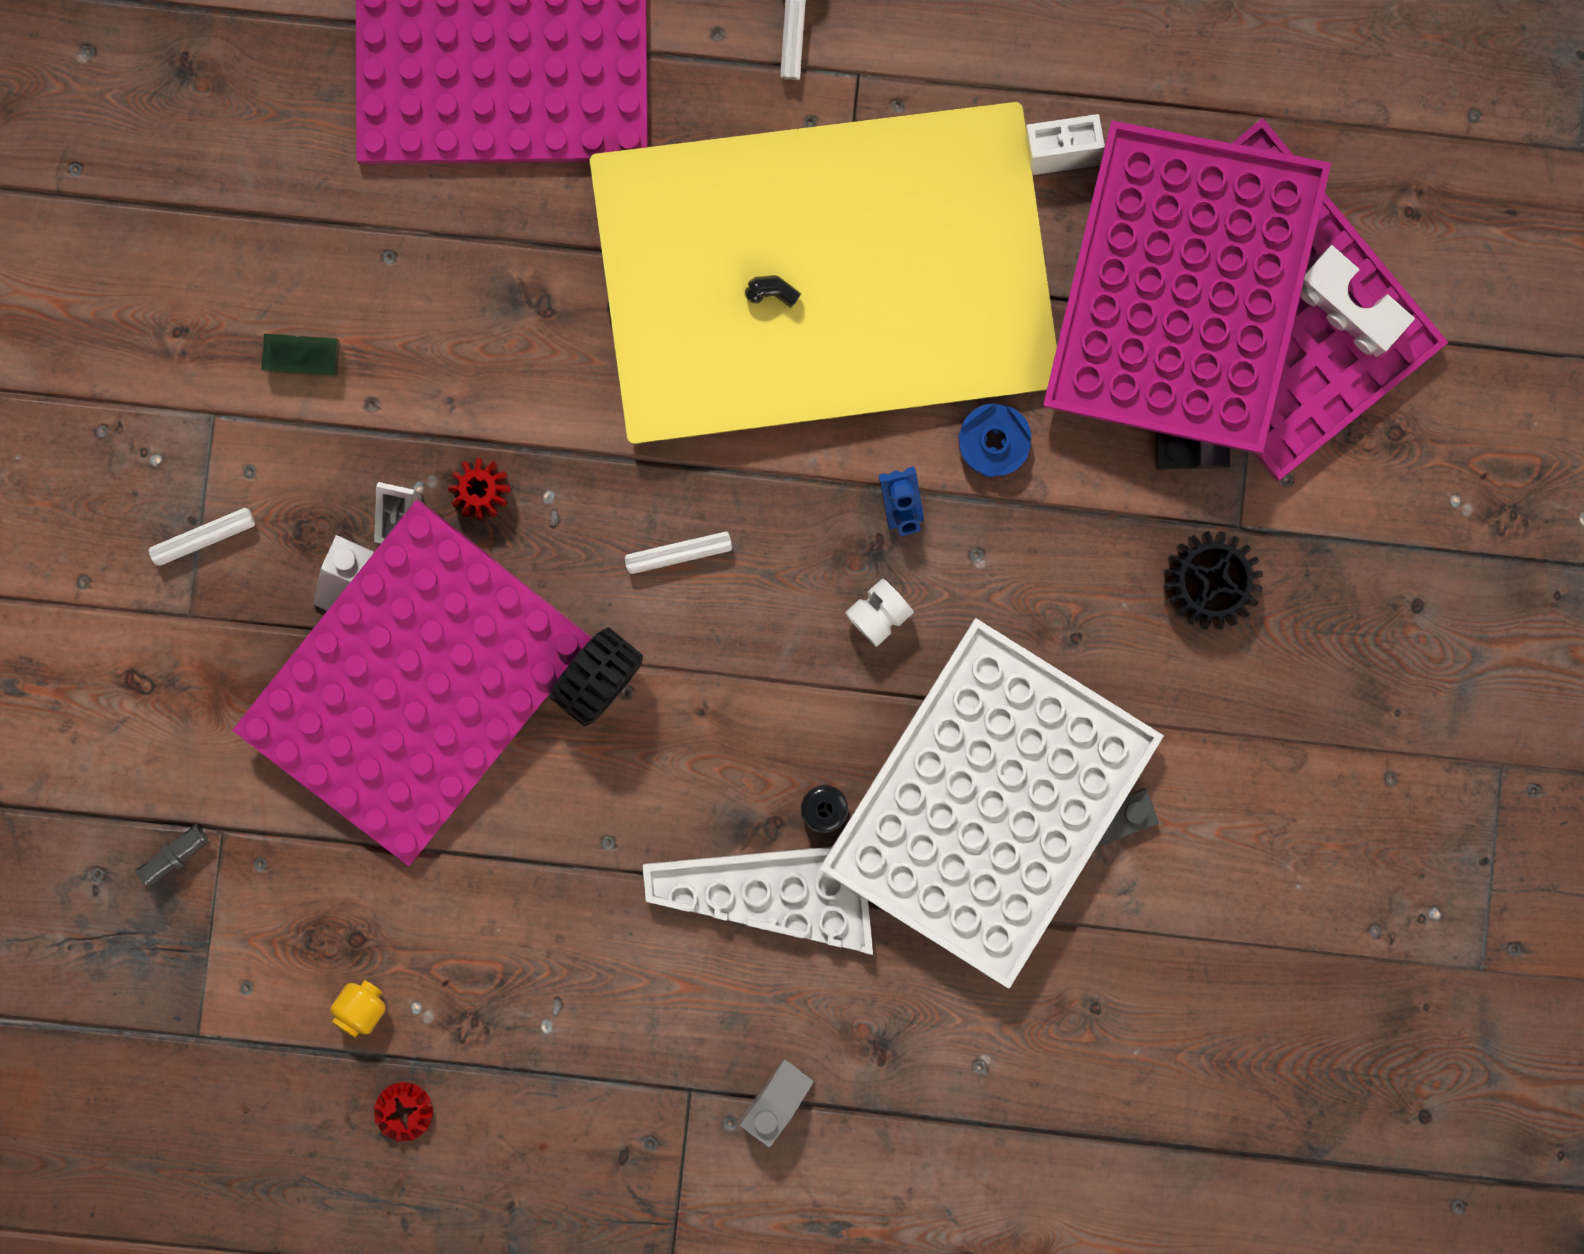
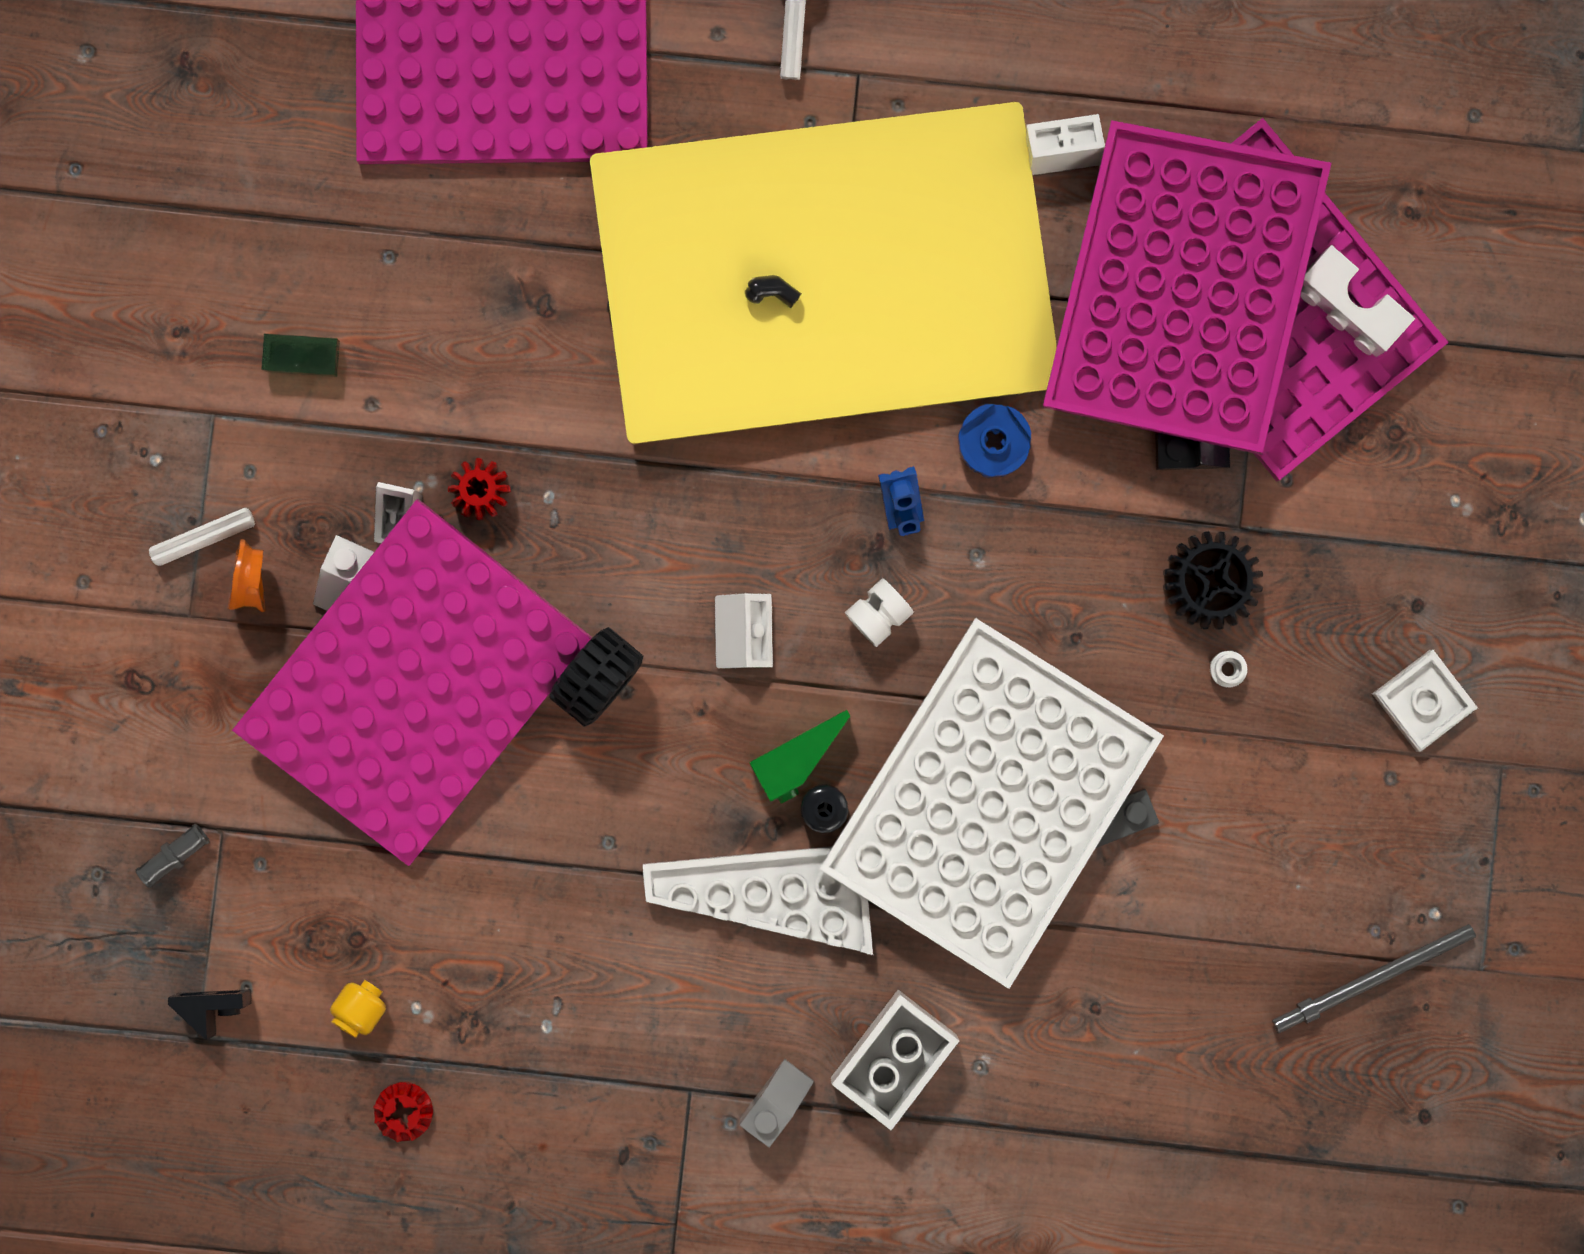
white axle [625,532,732,574] -> none
none -> black slope [168,989,252,1040]
none -> orange hat [227,539,266,612]
none -> white panel [715,593,773,668]
none -> green slope [749,710,850,804]
none -> white brick [831,990,959,1130]
none -> white plate [1210,651,1247,687]
none -> dark grey bar [1272,924,1476,1033]
none -> white tile [1372,650,1478,752]

